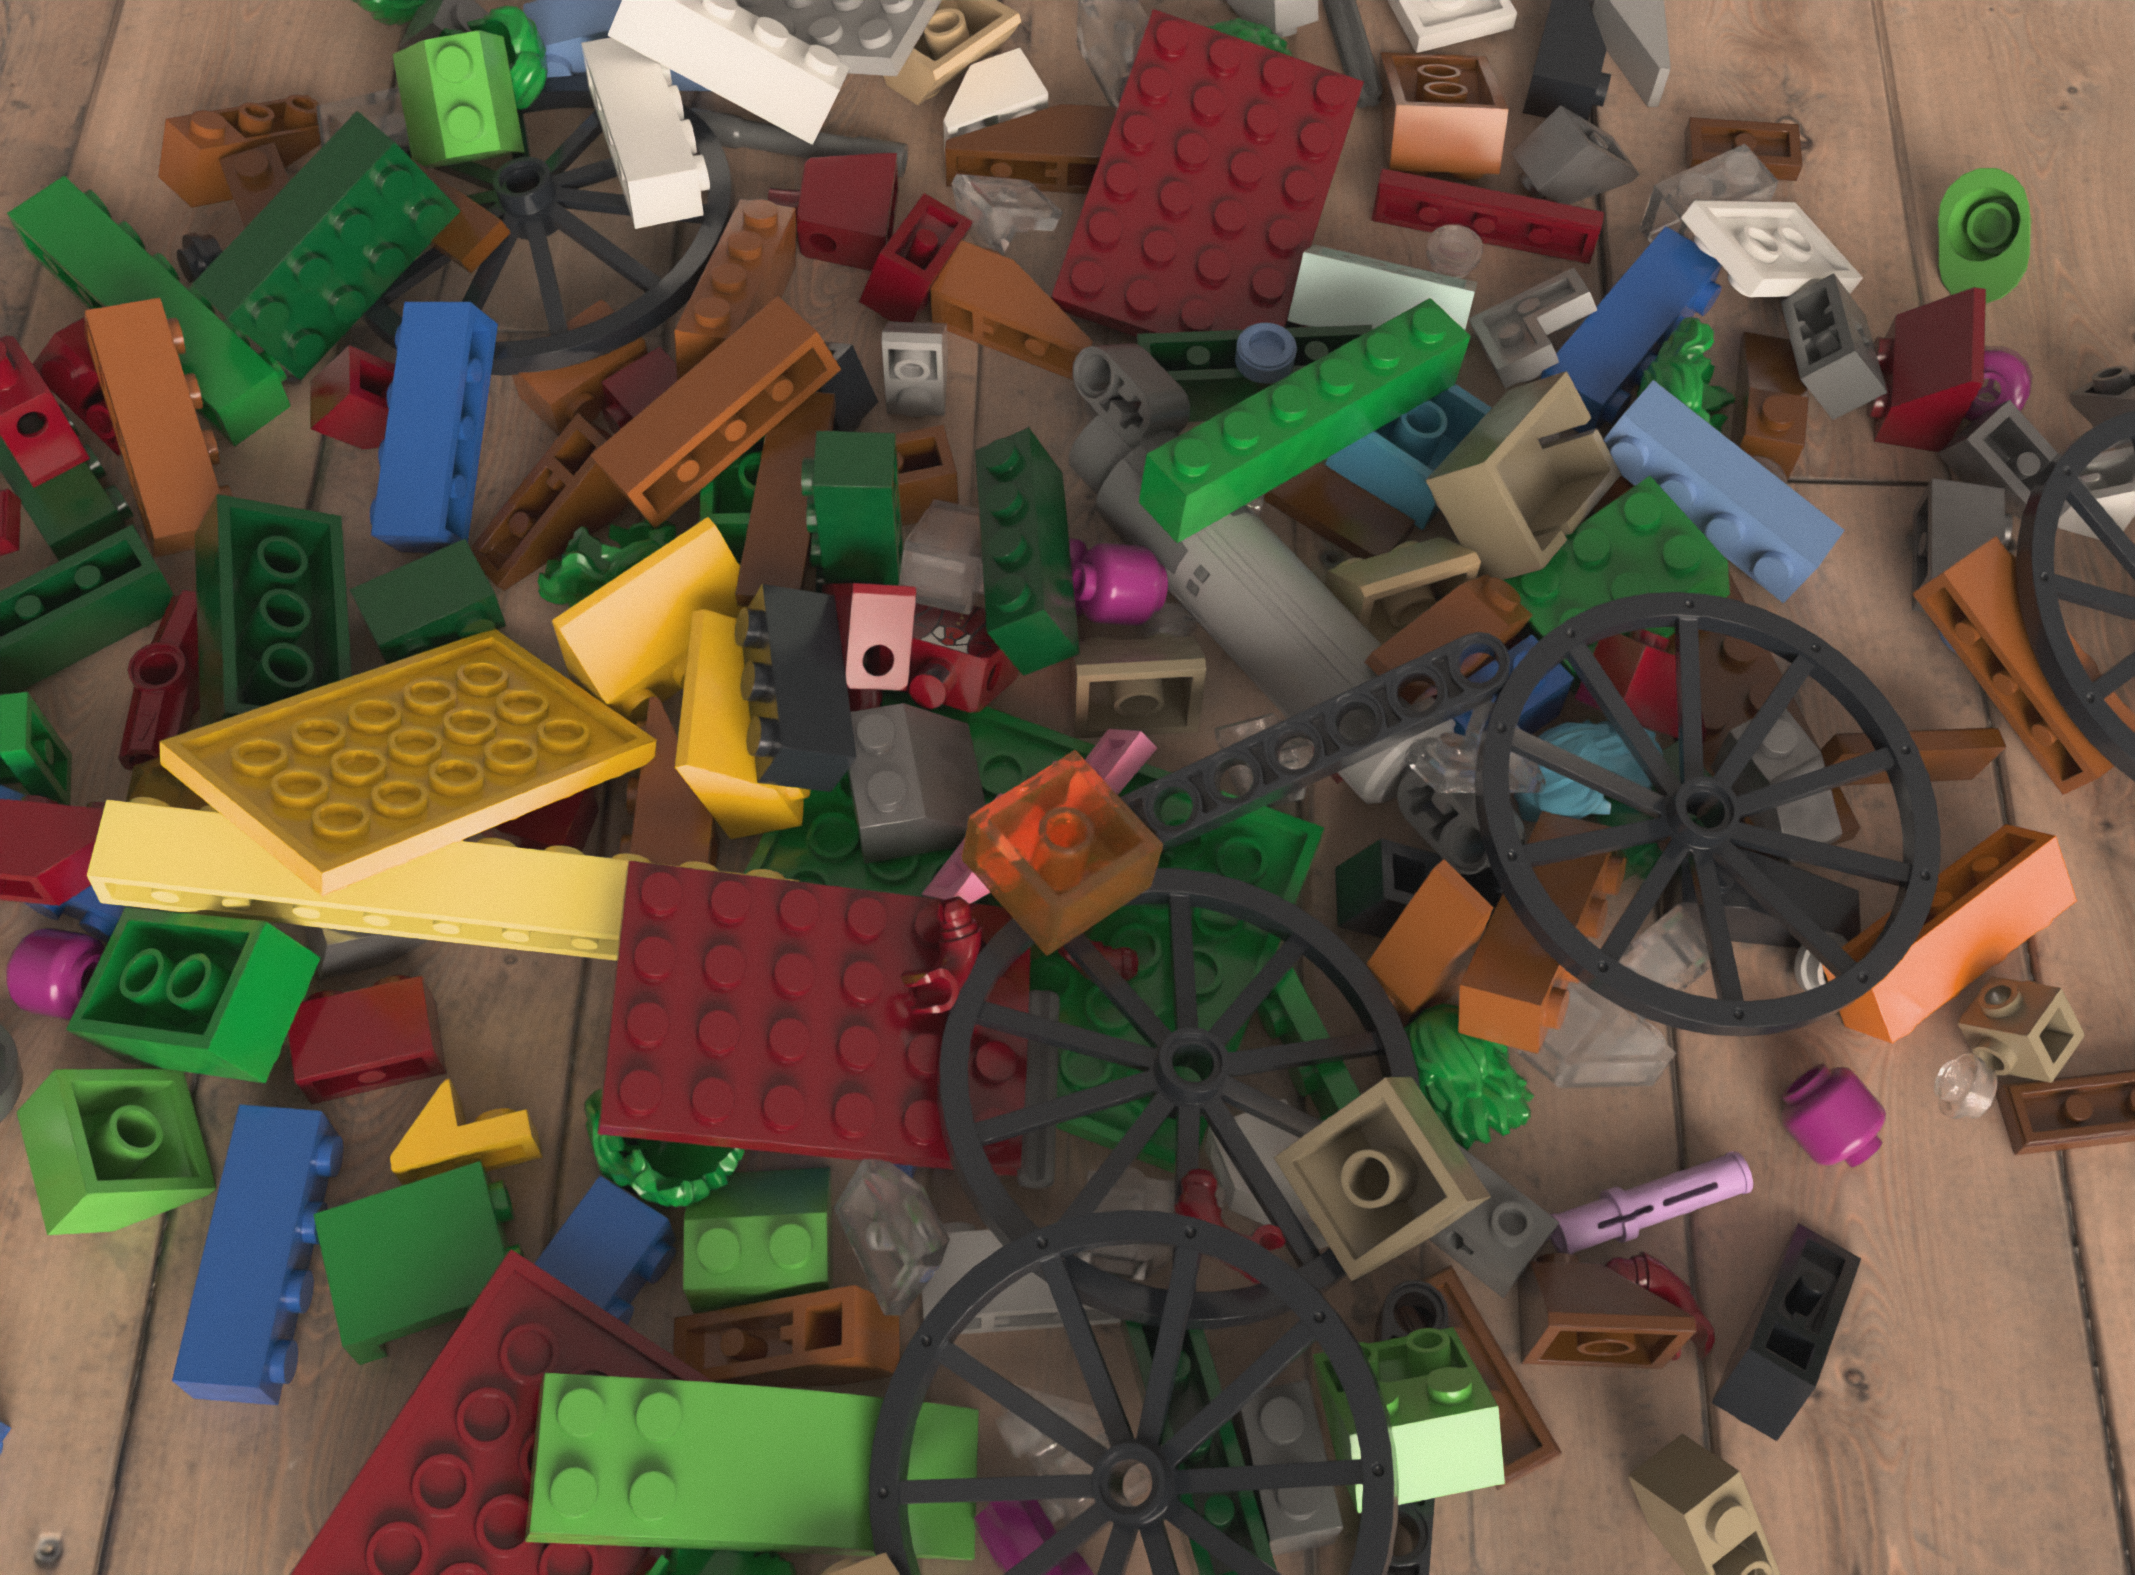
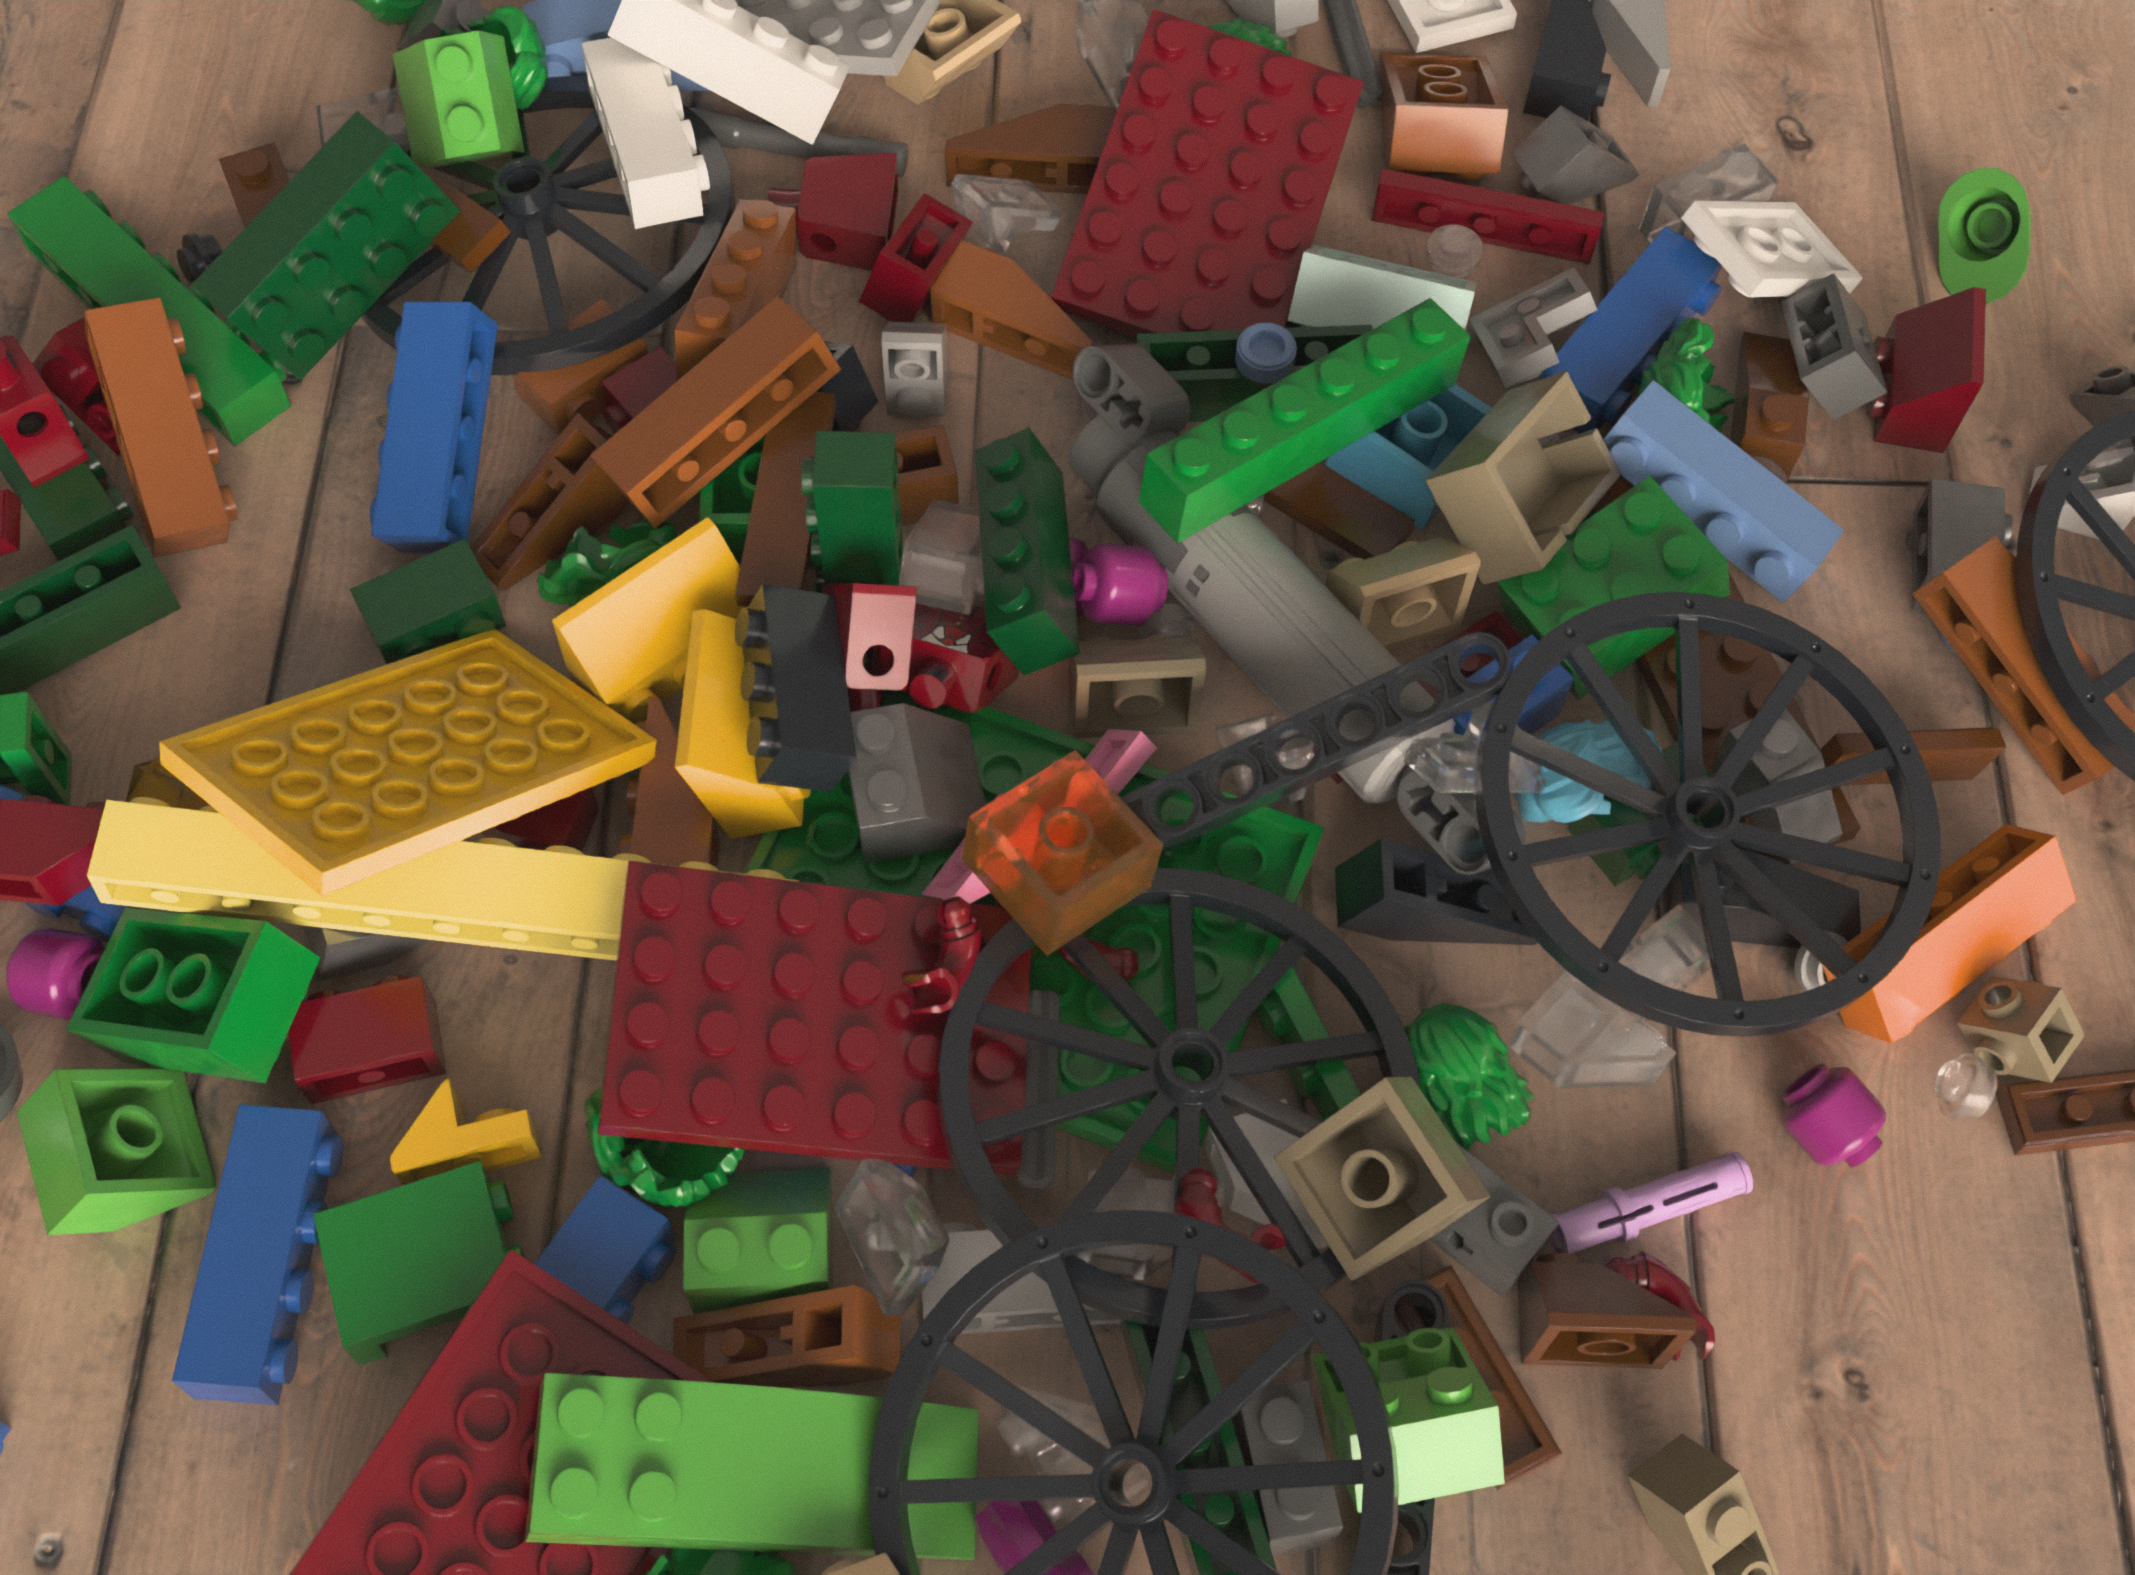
dark red piece [118,590,200,778] -> none
dark orange slope [158,94,341,208] -> none
dark green brick [194,494,352,727] -> none
dark red slope [310,345,395,449] -> none
white slope [943,48,1048,156] -> none
dark orange slope [1364,574,1533,706] -> none
dark orange slope [1366,859,1493,1027] -> none
dark orange brick [1458,811,1626,1054] -> none
dark red slope [1575,629,1707,744] -> none
reddish brown plate [1684,117,1803,181] -> none
black slope [1711,1223,1861,1441] -> none
flat silver slope [1937,400,2090,520] -> none
magenta head [1964,346,2033,421] -> none

